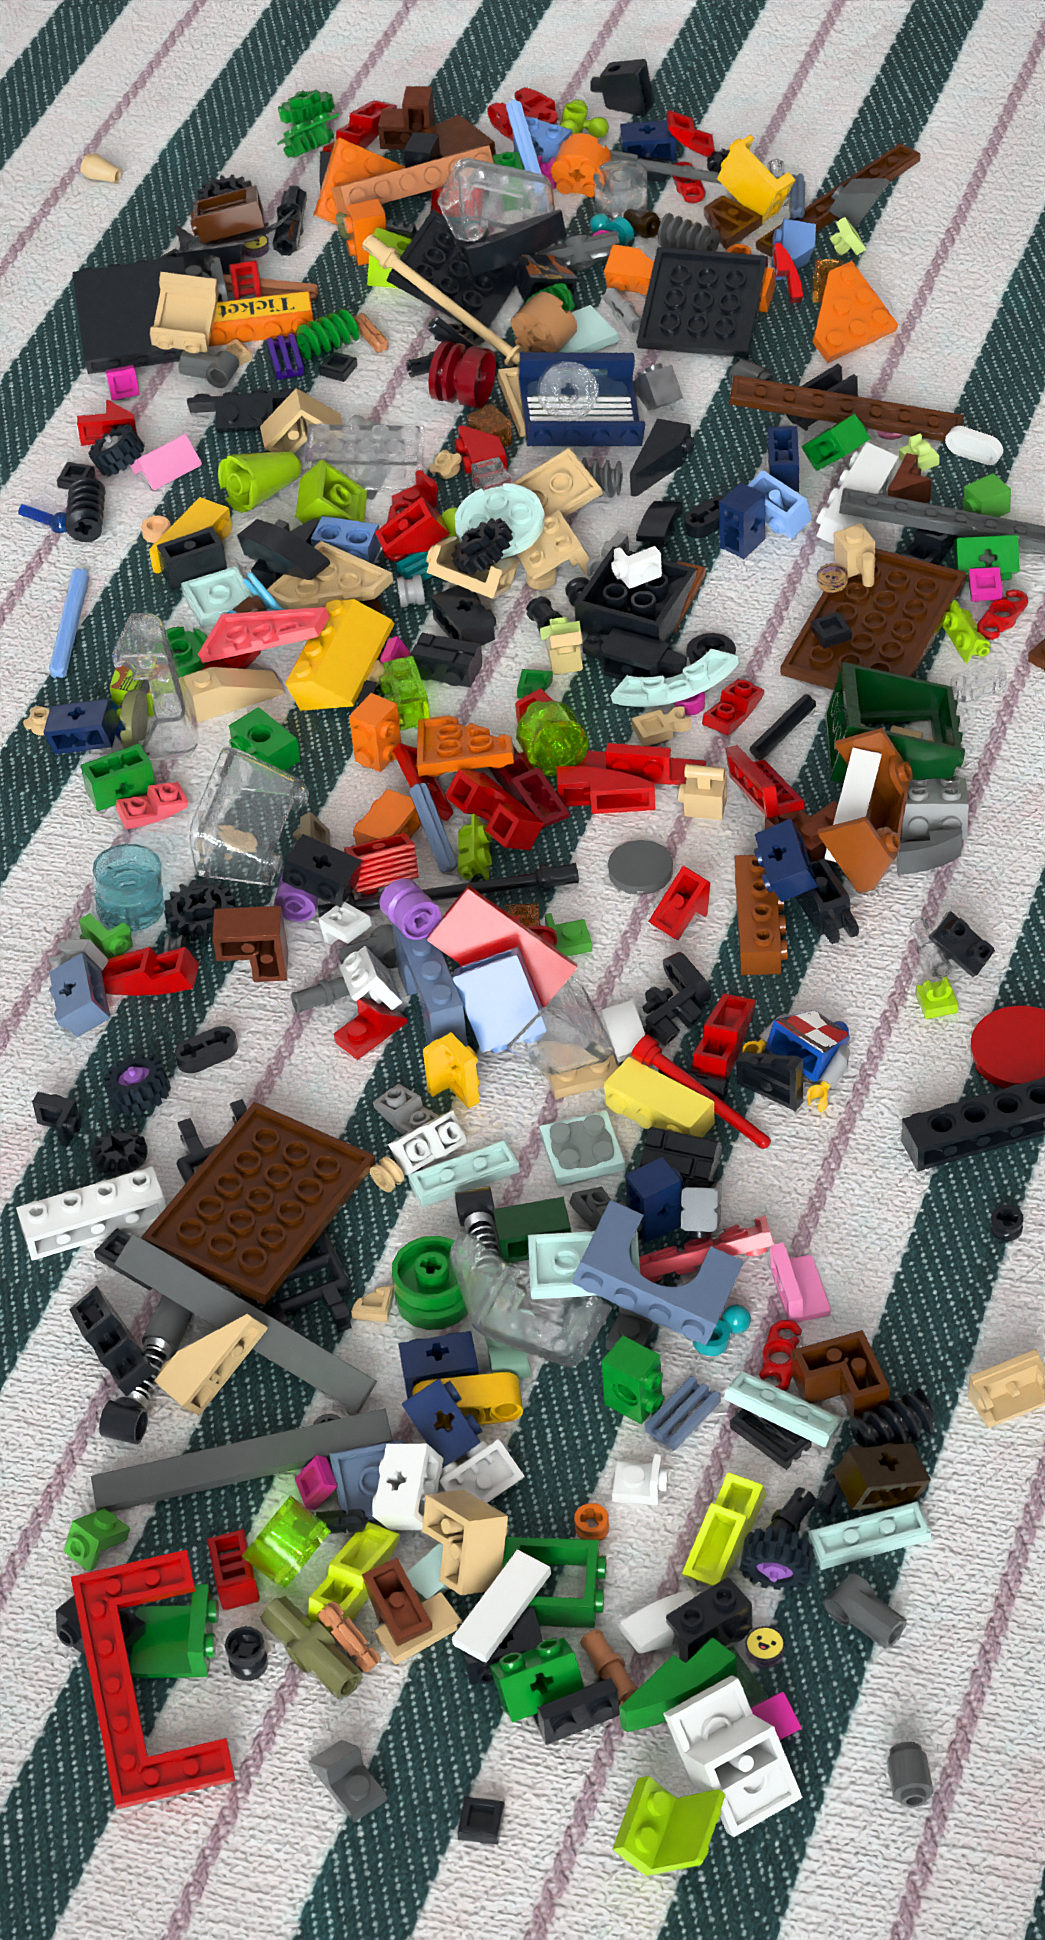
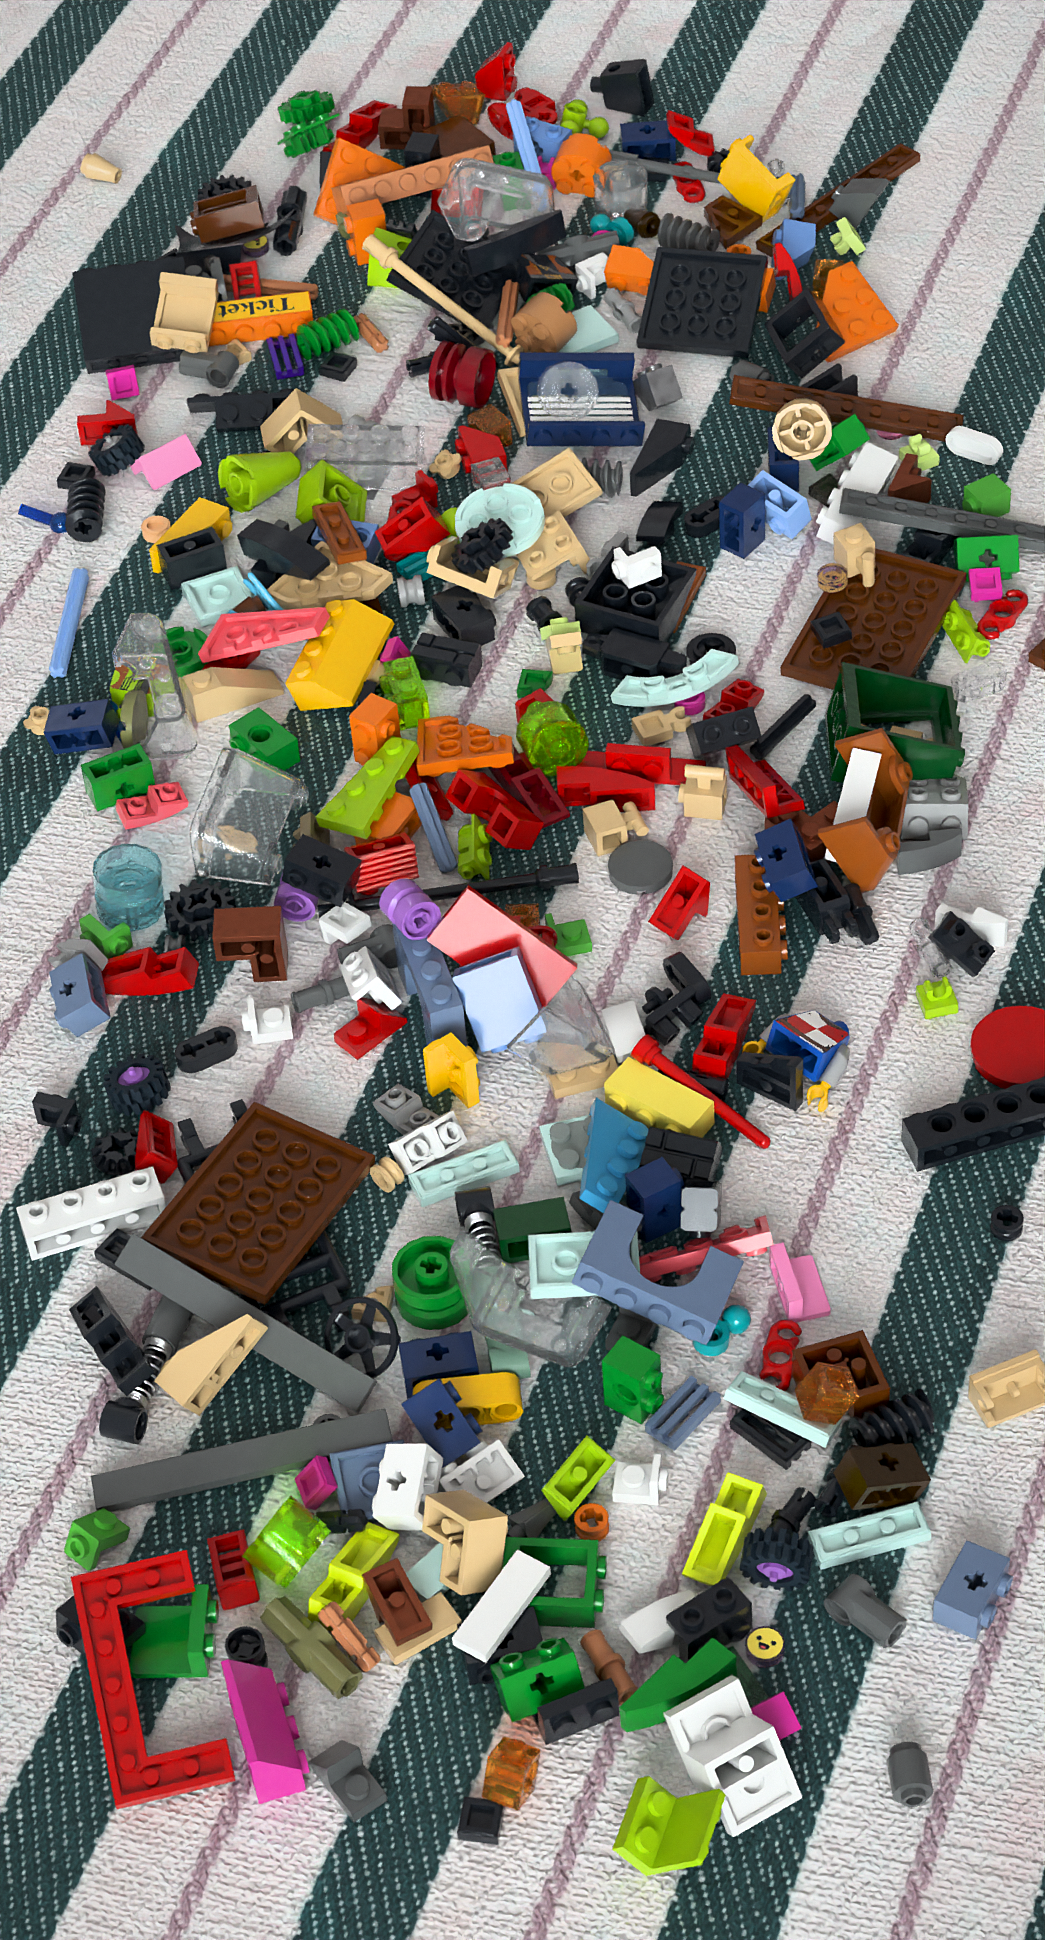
none -> red slope [135,1110,178,1184]
none -> dark pink slope [221,1659,310,1804]
none -> white bracket [242,998,293,1044]
none -> dark orange tile [312,501,367,565]
none -> lime wing [315,736,420,839]
none -> black wheel [324,1297,401,1378]
none -> clear orange slope [428,81,485,124]
none -> red slope [475,42,517,102]
none -> clear orange brick [481,1736,541,1811]
none -> nougat axle [495,280,519,348]
none -> dark grey piece [506,1498,557,1538]
none -> lime slope [541,1435,615,1521]
none -> white bracket [575,252,609,299]
none -> dark azure wing [579,1098,649,1213]
none -> tan brick [583,800,649,857]
none -> black brick [685,706,762,759]
none -> black window [764,287,845,379]
none -> tan cylinder [772,398,832,460]
none -> clear orange brick [794,1362,859,1425]
none -> clear smoke tile [809,473,838,508]
none -> black axle [844,883,880,945]
none -> sand blue brick [933,1540,1013,1640]
none -> white slope [935,903,1008,946]

